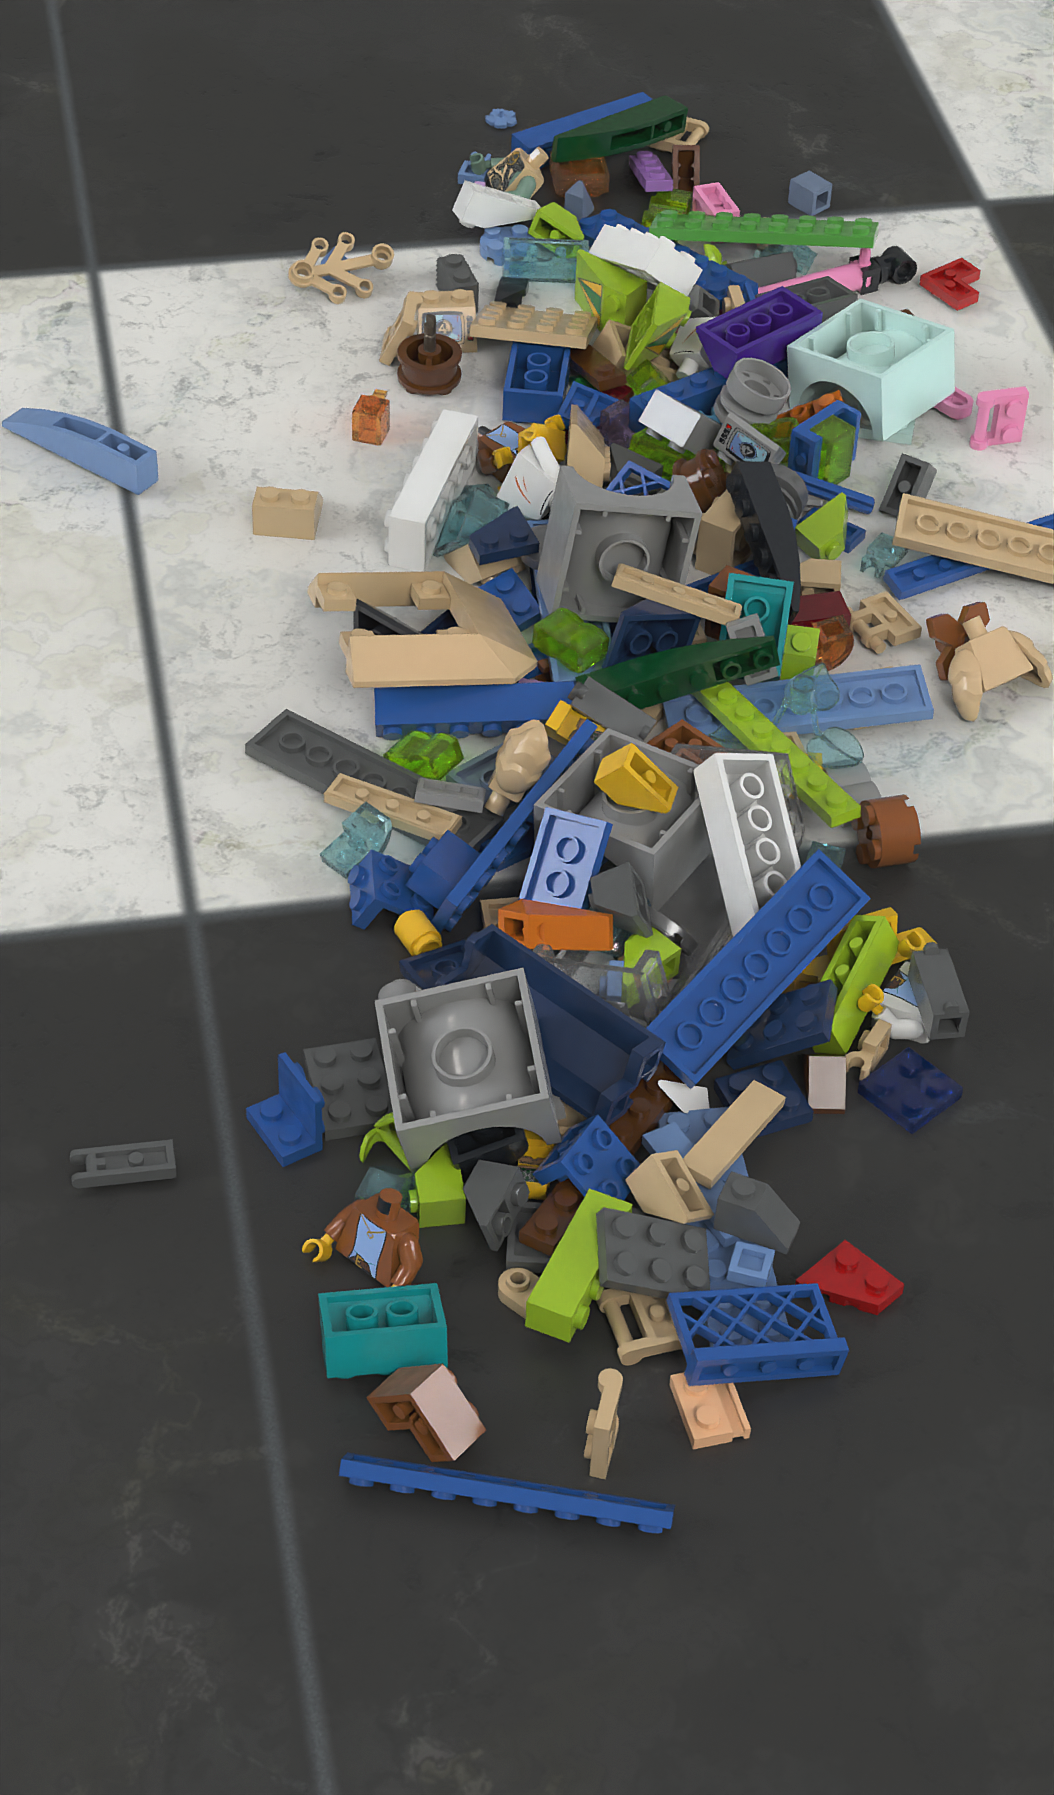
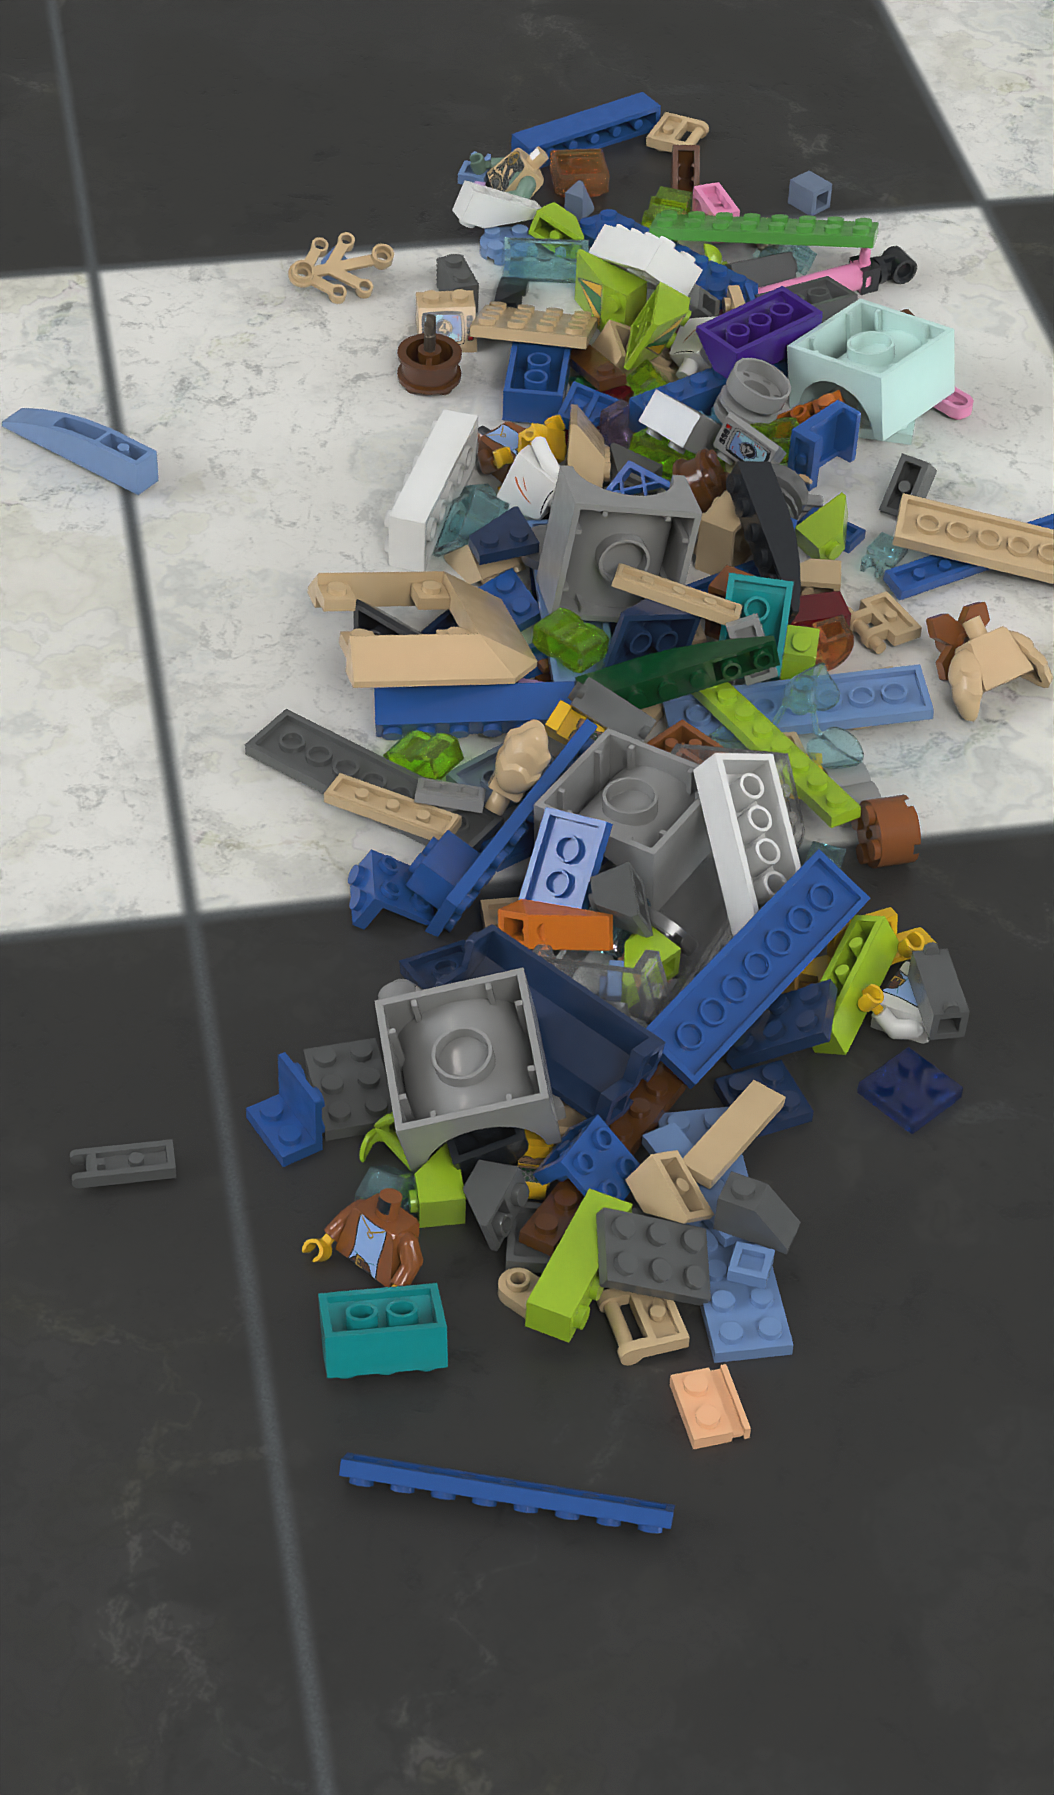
tan slope [252,486,323,540] -> none
clear light blue brick [320,801,392,879] -> none
clear orange brick [352,389,390,446] -> none
dark orange brick [366,1364,486,1462] -> none
tan plate [379,291,423,366] -> none
yellow brick [394,910,442,956] -> none
medium blue plant [485,109,517,129] -> none
dark green slope [551,95,688,163] -> none
tan plate [584,1368,623,1479] -> none
yellow slope [594,743,679,814] -> none
medium lavender plate [629,151,673,192] -> none
white sticker [658,1080,710,1113] -> none
blue fence [666,1283,849,1386] -> none
blue axle [794,470,875,514] -> none
red wing [795,1240,904,1315] -> none
slope [802,1054,846,1114] -> none
clear neon green brick [809,415,856,485] -> none
tan plate [846,1019,892,1081] -> none
red plate [919,257,981,311] -> none
bright pink plate [969,386,1029,451] -> none

